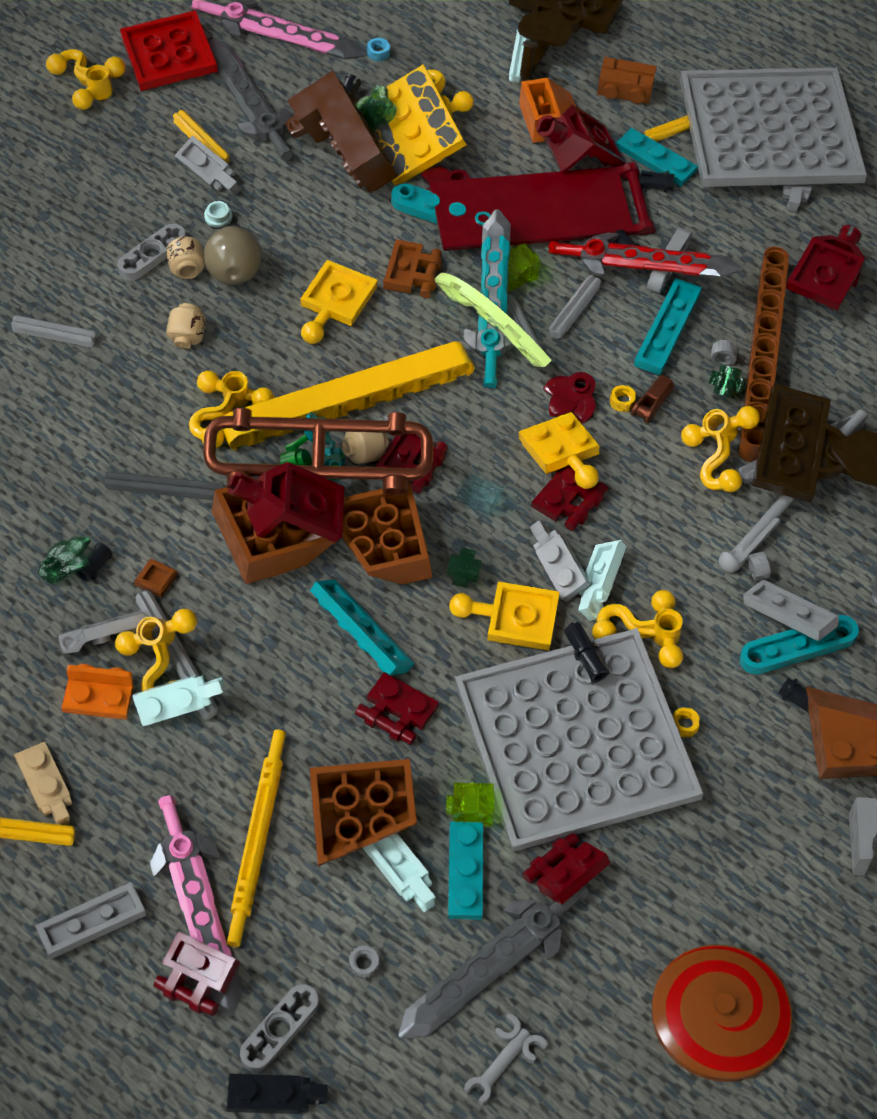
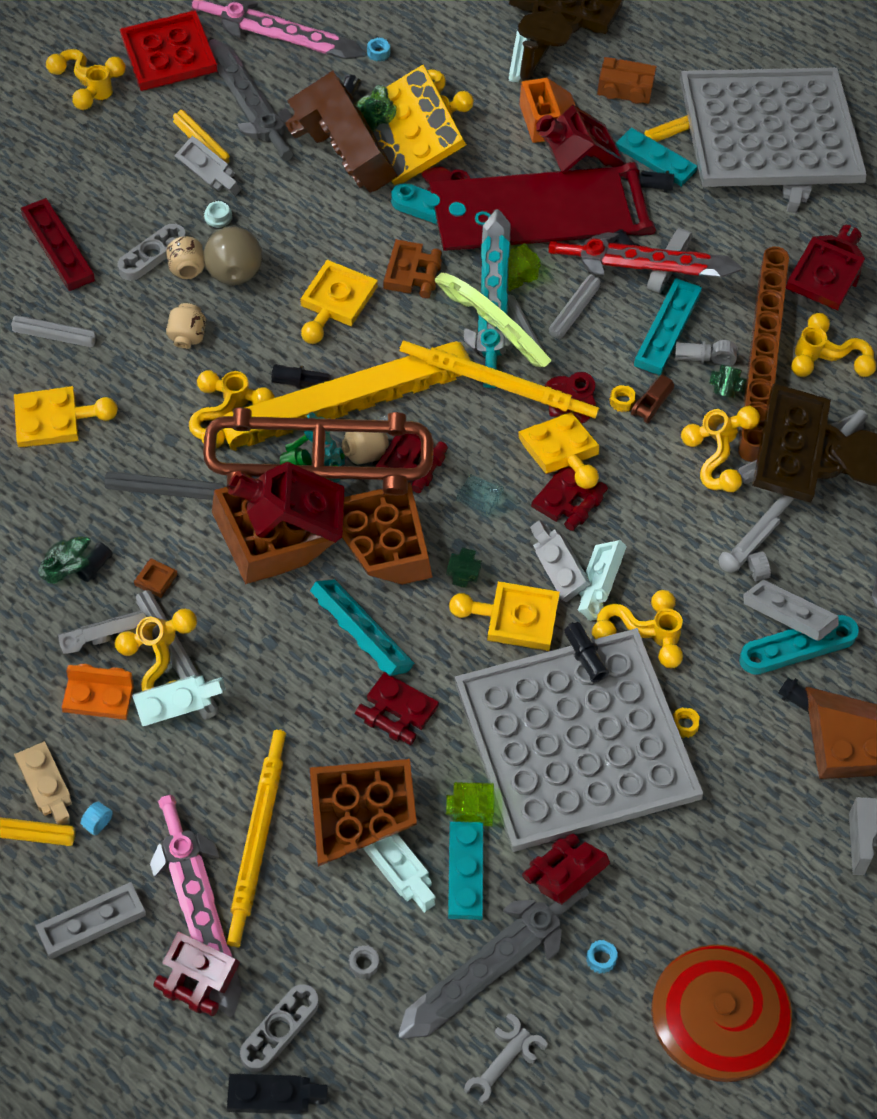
none -> yellow plate [14,386,118,447]
none -> dark red plate [21,198,95,291]
none -> medium azure axle [81,801,113,835]
none -> black axle [271,364,331,389]
none -> yellow axle [399,340,599,418]
none -> medium azure axle [586,940,618,974]
none -> light grey pin [675,341,711,364]
none -> yellow piece [791,313,876,377]

